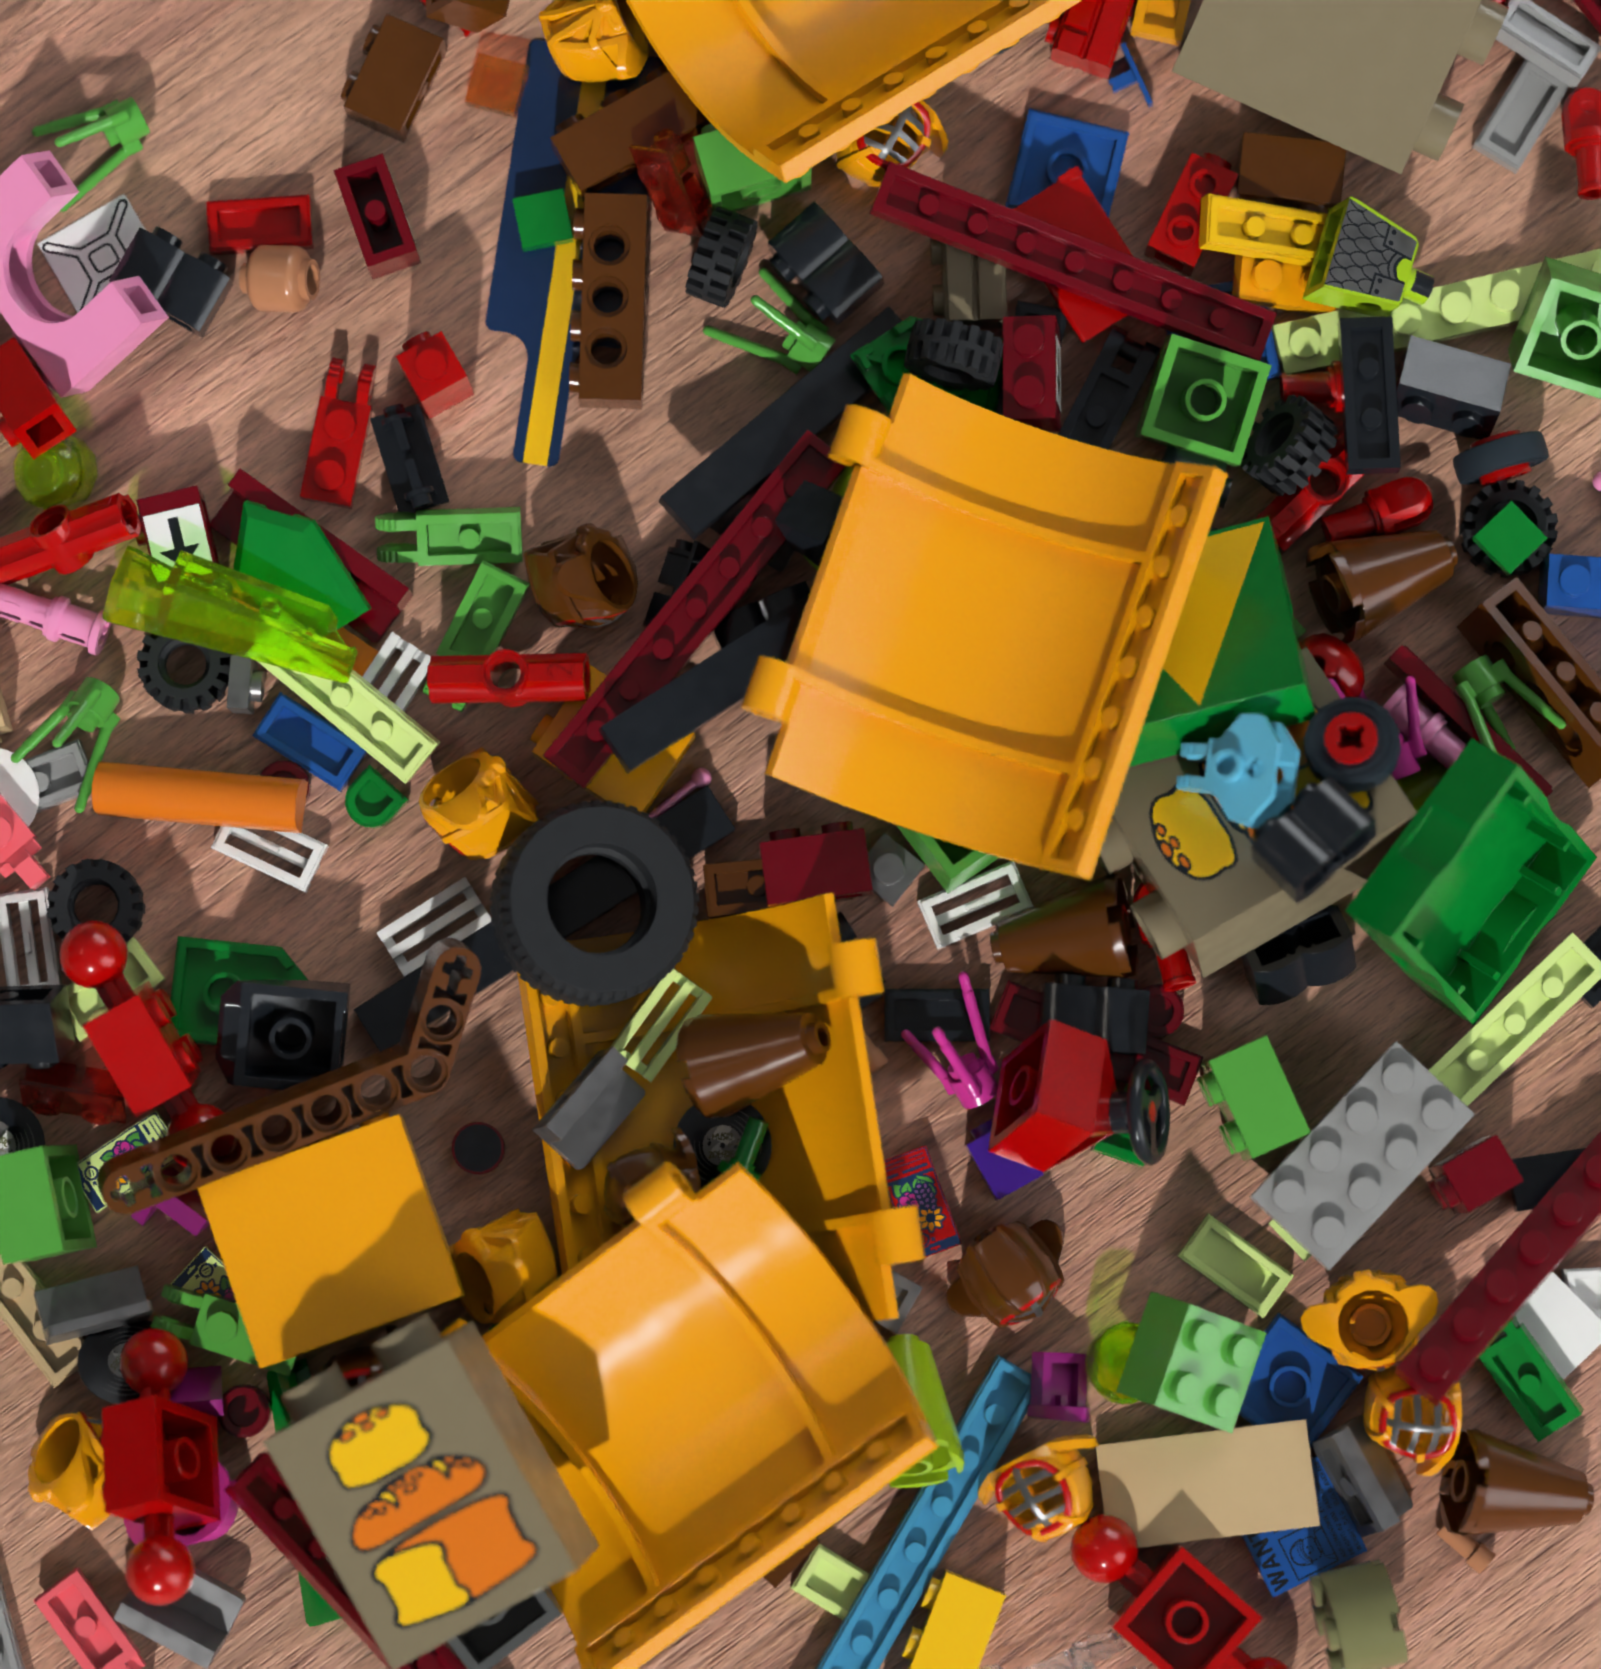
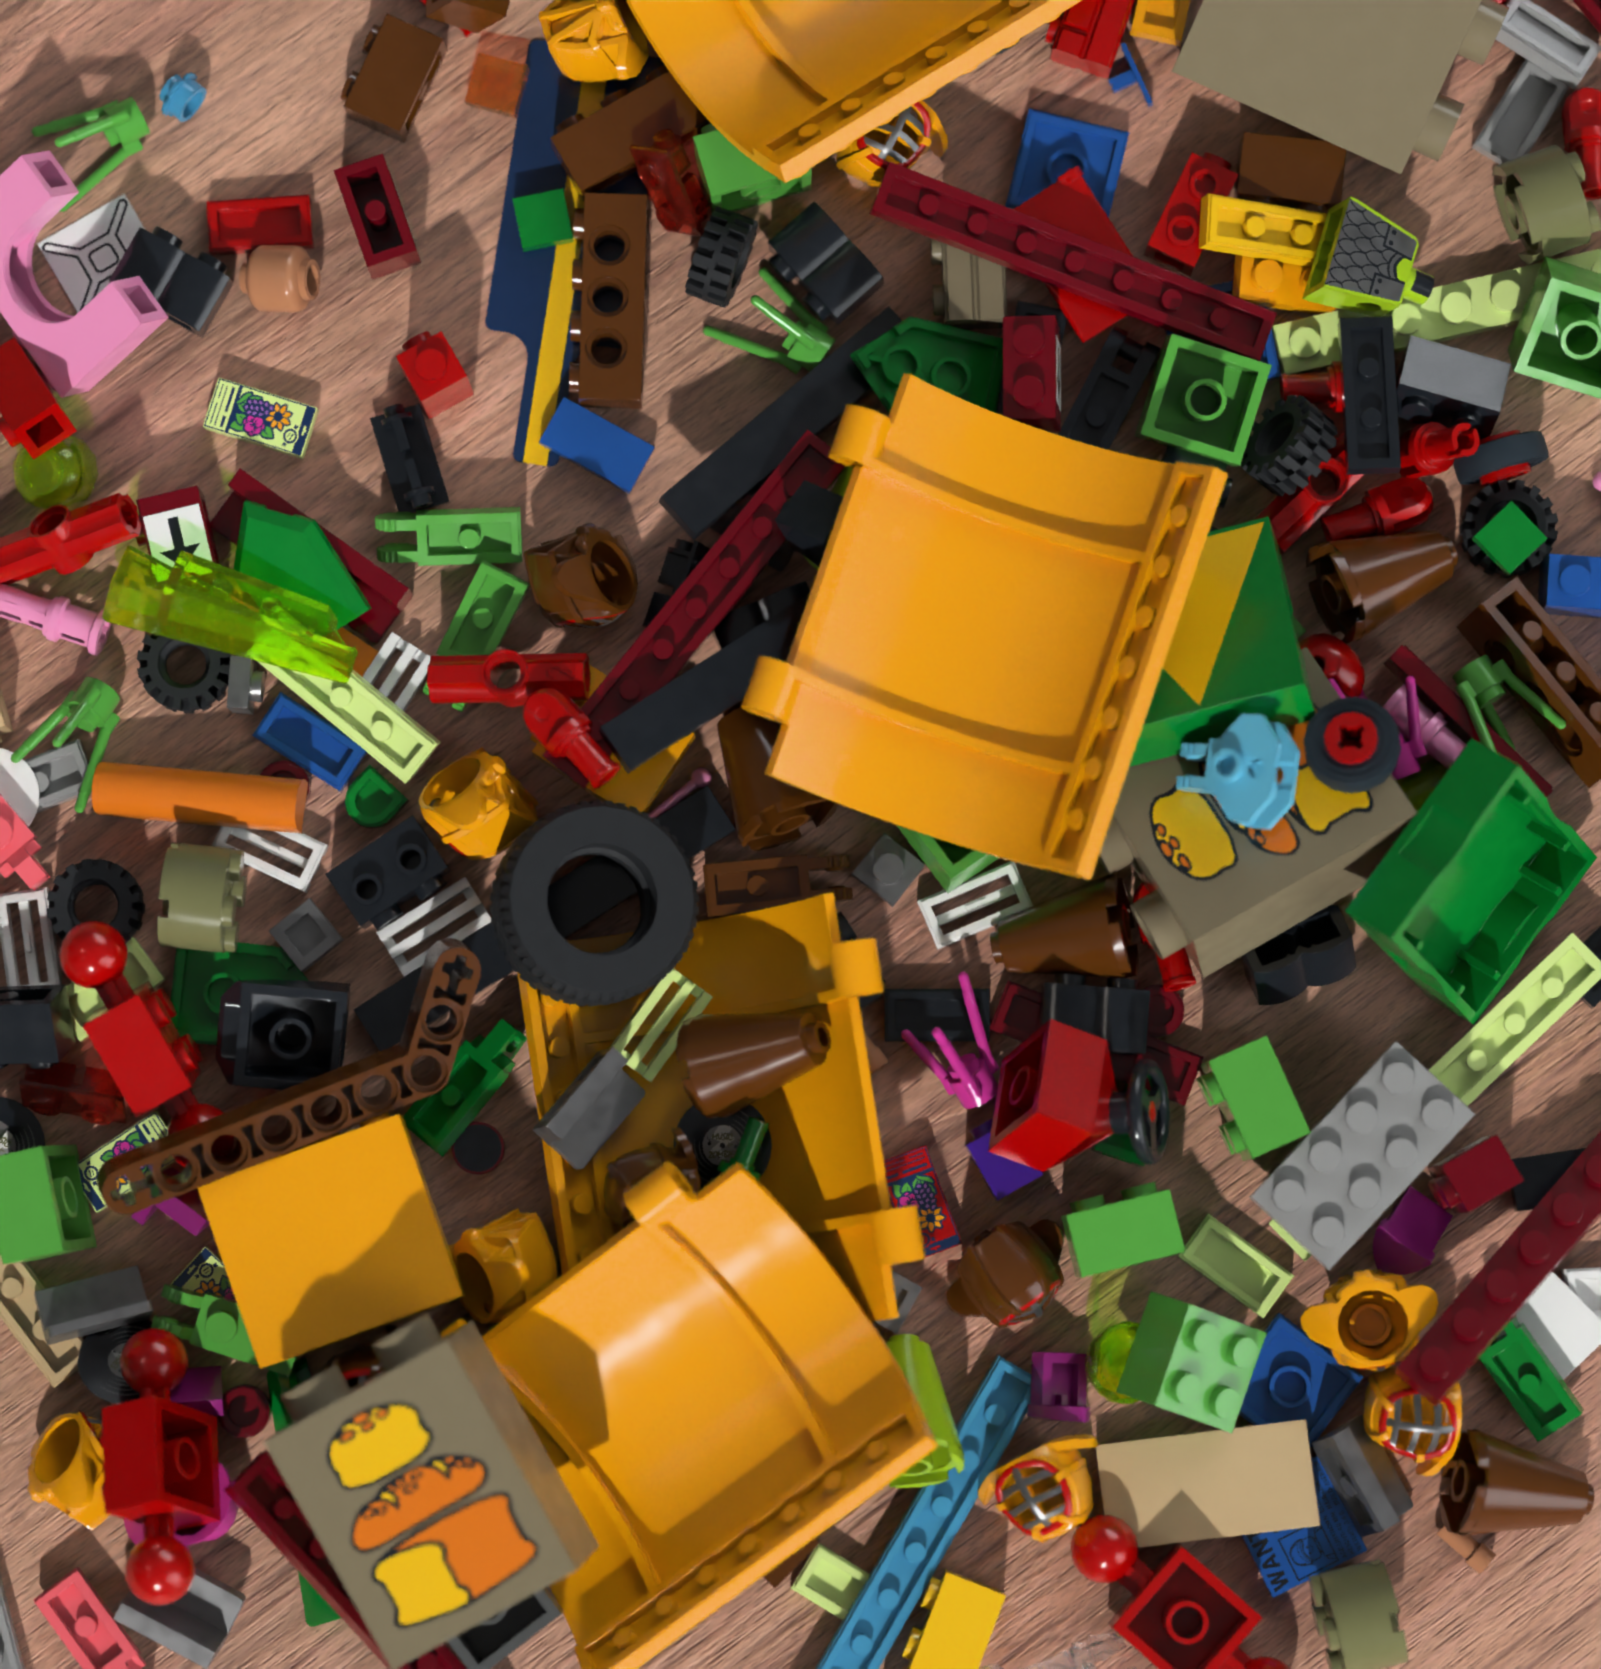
red hinge [299,357,376,509] -> none
dark red brick [759,821,873,908] -> none
black tyre [904,318,1004,391] -> none
black brick [1251,777,1377,904] -> none
none -> olive brick [157,842,247,953]
none -> dark azure plate [159,73,206,122]
none -> tile [203,377,319,459]
none -> flat silver plate [269,898,344,973]
none -> black brick [326,815,451,931]
none -> green hinge [403,1018,527,1157]
none -> red arm [523,688,620,789]
none -> blue tile [539,397,655,494]
none -> reddish brown cone [717,700,838,851]
none -> bright green brick [1060,1182,1186,1278]
none -> magenta tile [1373,1186,1453,1275]
none -> red arm [1399,422,1480,478]
none -> olive brick [1492,145,1601,264]

